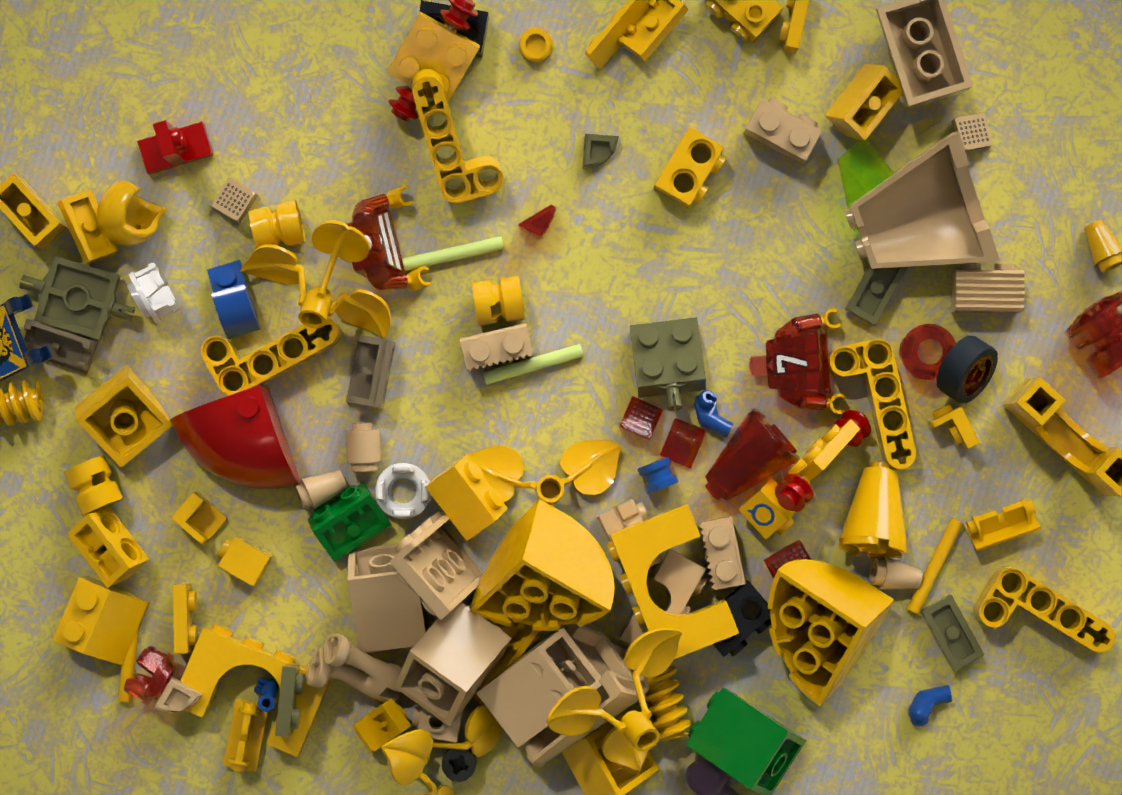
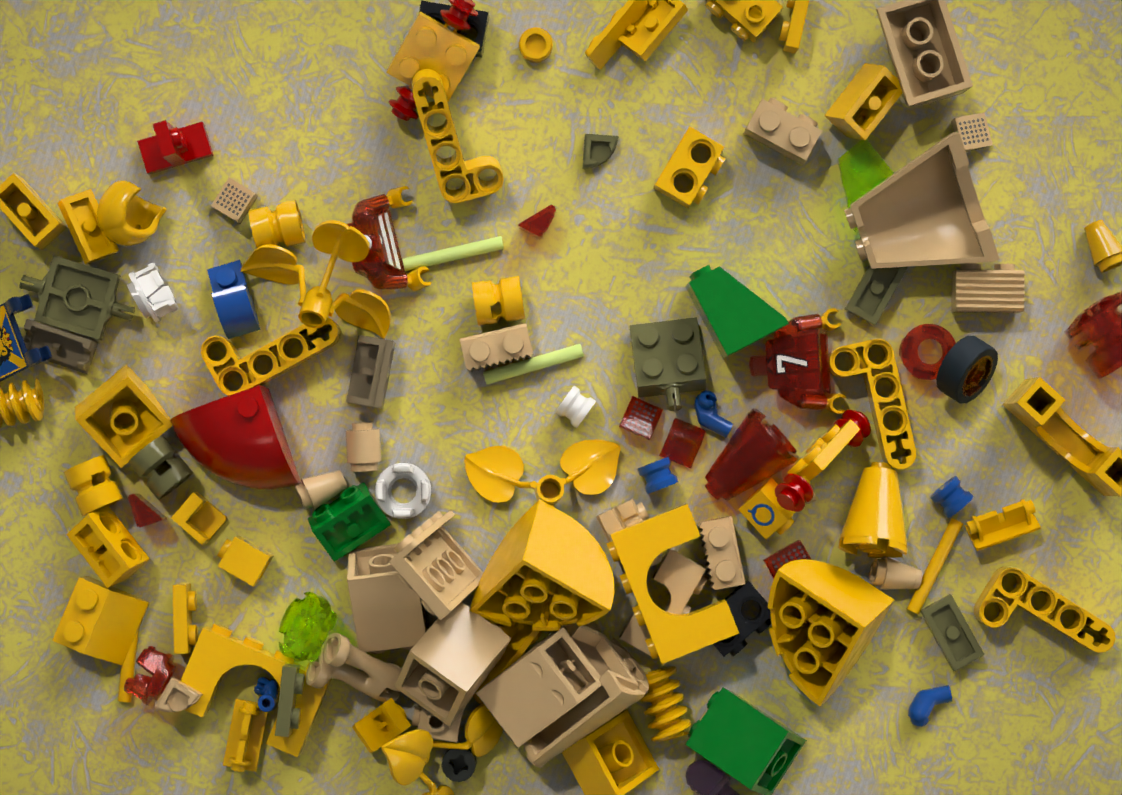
yellow brick [425,454,508,541] -> none
yellow plant [546,628,682,771] -> none
yellow bracket [927,404,980,449] -> none
none -> olive wheel [128,435,193,500]
none -> clear red slope [128,493,167,528]
none -> clear neon green plate [279,592,337,662]
none -> white wheel [555,386,596,428]
none -> green slope [686,265,789,359]
none -> blue wheel [930,476,974,518]

